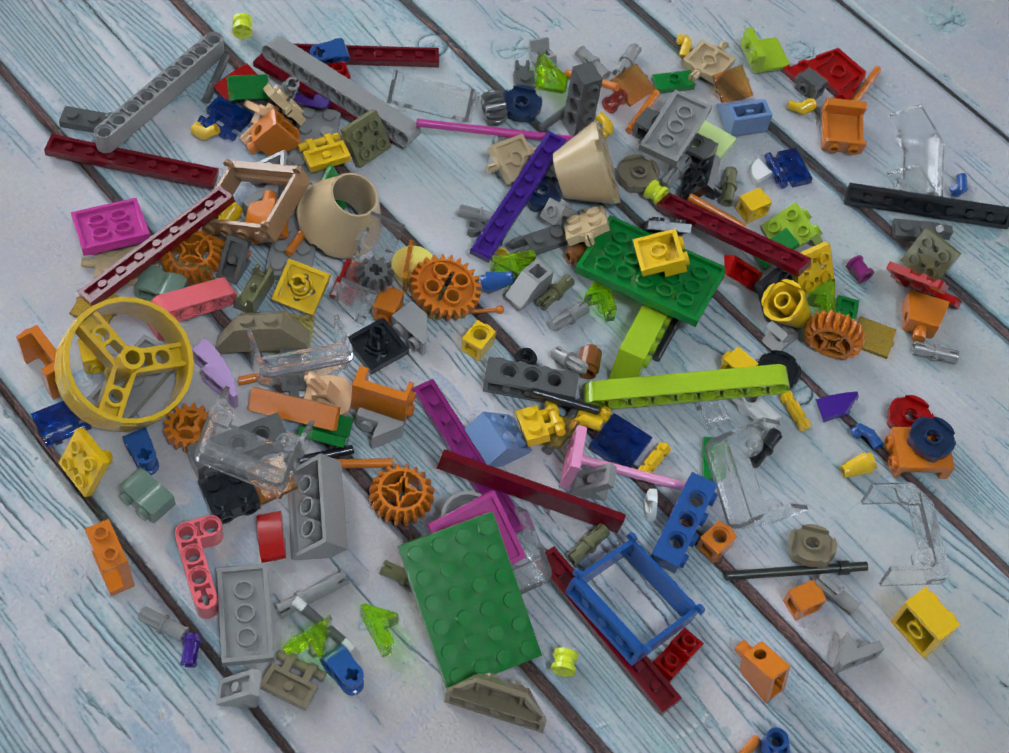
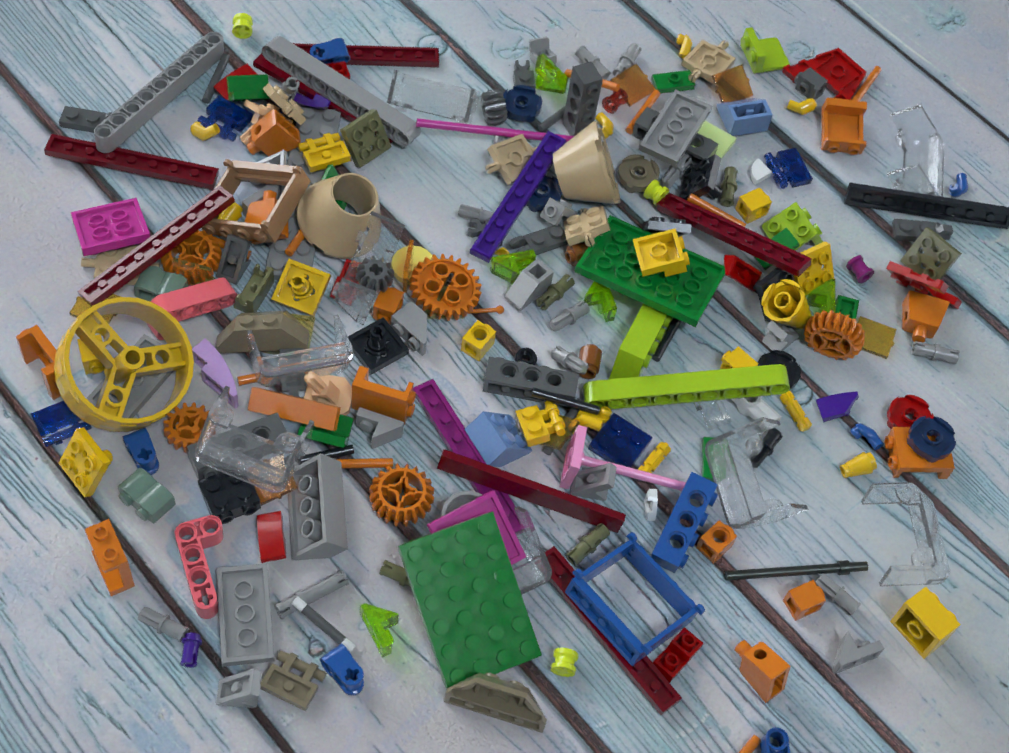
clear neon green slope [282,614,333,659] -> none
blue cone [481,271,515,293] -> none
dark tan plate [787,524,837,569] -> none

